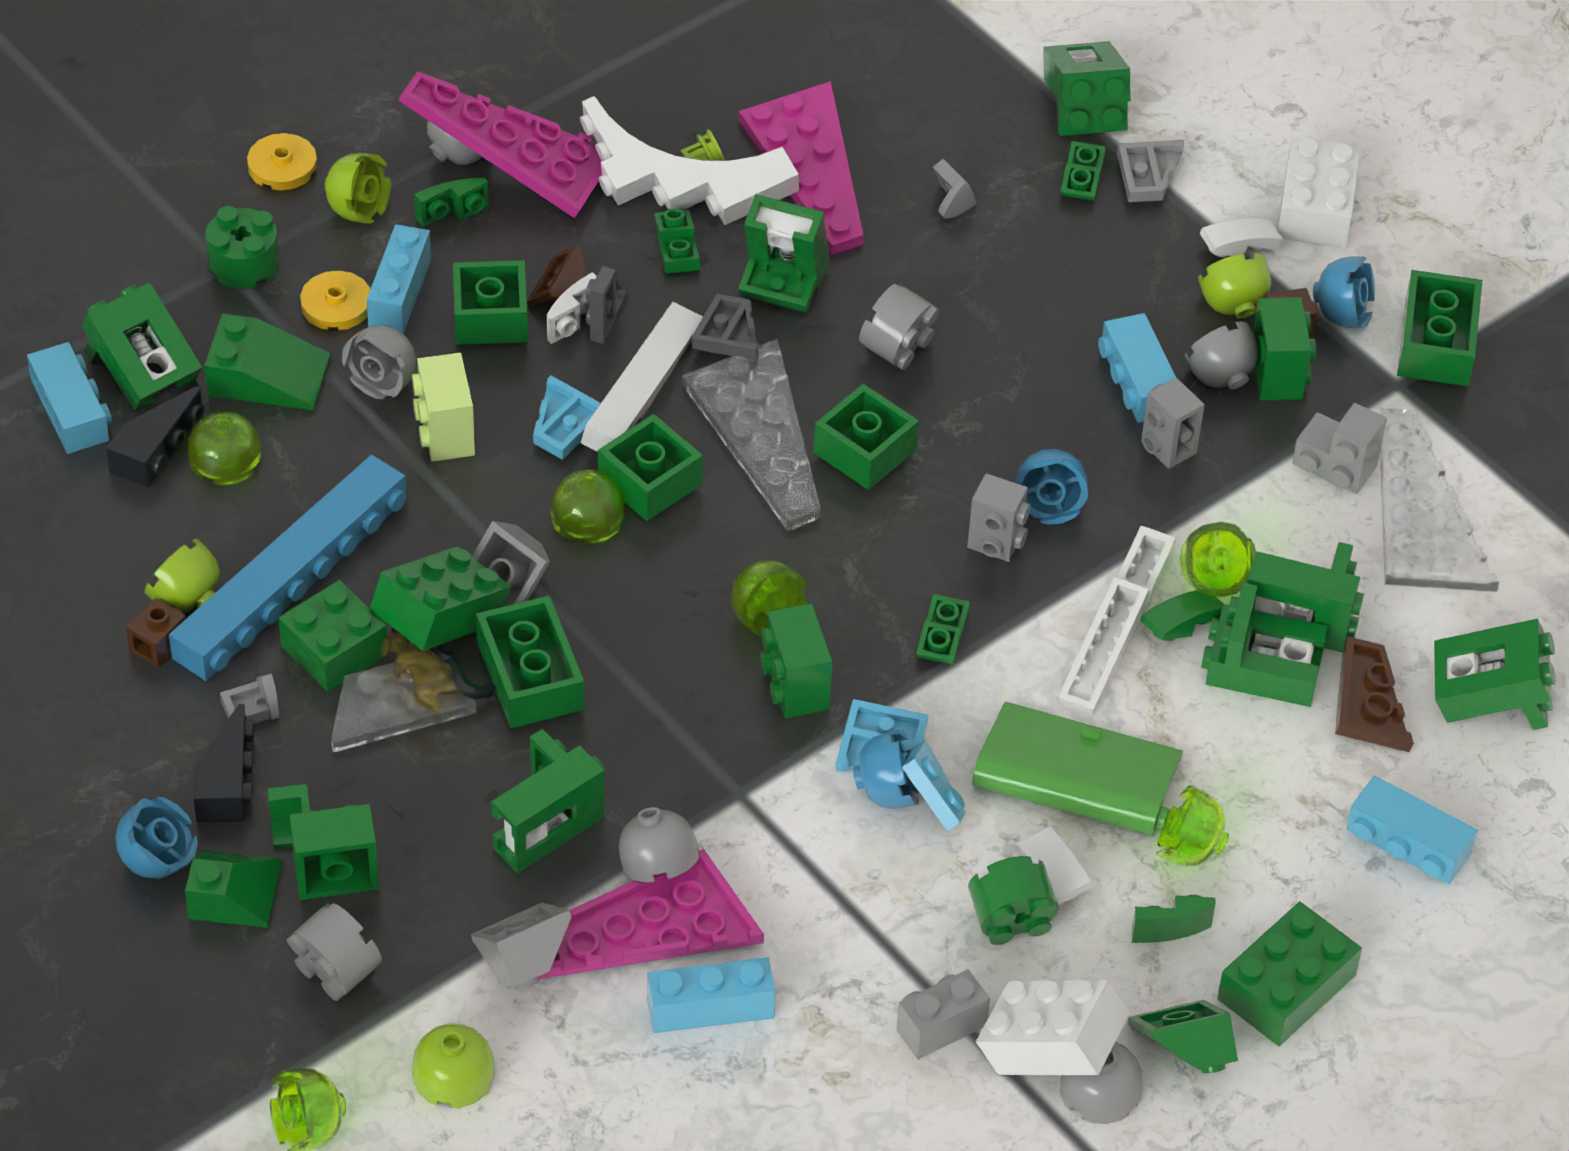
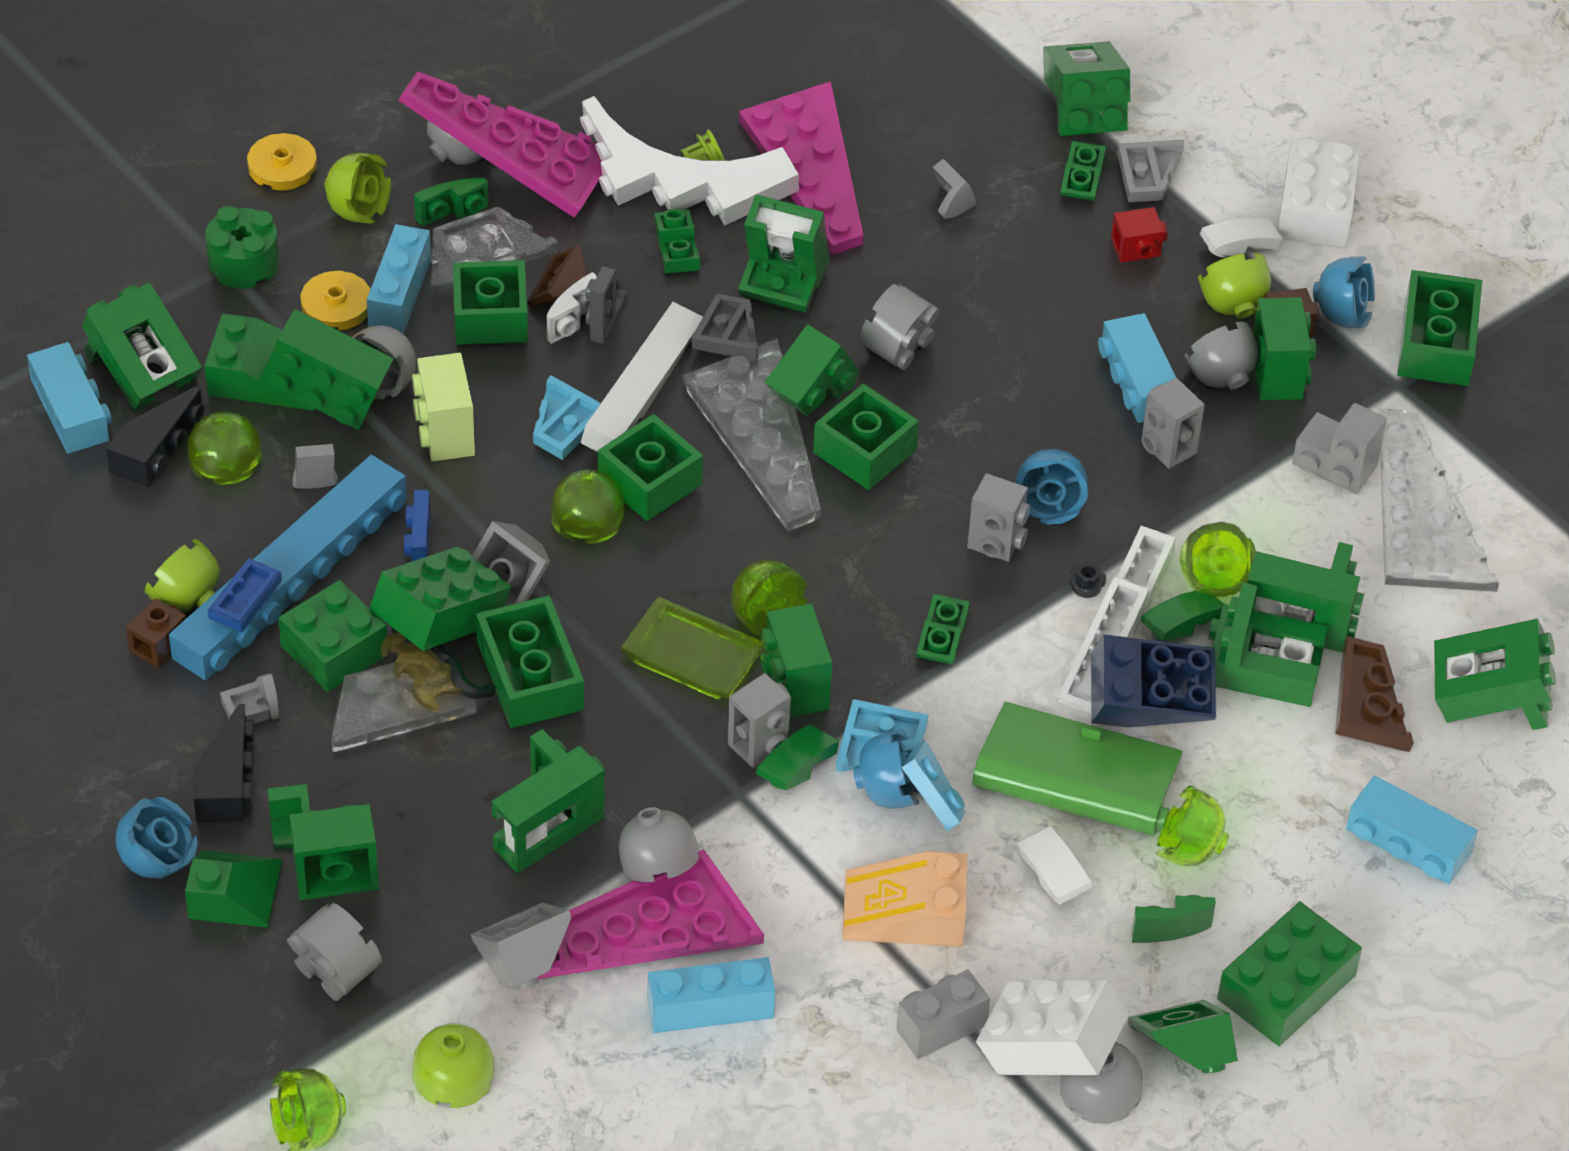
green brick [968,856,1059,945] -> none
none -> blue plate [208,558,282,633]
none -> green brick [260,309,394,430]
none -> light grey tile [293,444,338,489]
none -> blue plate [404,490,431,561]
none -> clear wing [430,207,557,294]
none -> clear neon green piece [621,596,764,699]
none -> light grey brick [728,673,791,768]
none -> green slope [756,724,839,791]
none -> green brick [764,324,860,417]
none -> light nougat slope [842,851,967,947]
none -> black plate [1069,563,1106,598]
none -> dark blue slope [1091,634,1216,728]
none -> red brick [1111,207,1167,262]

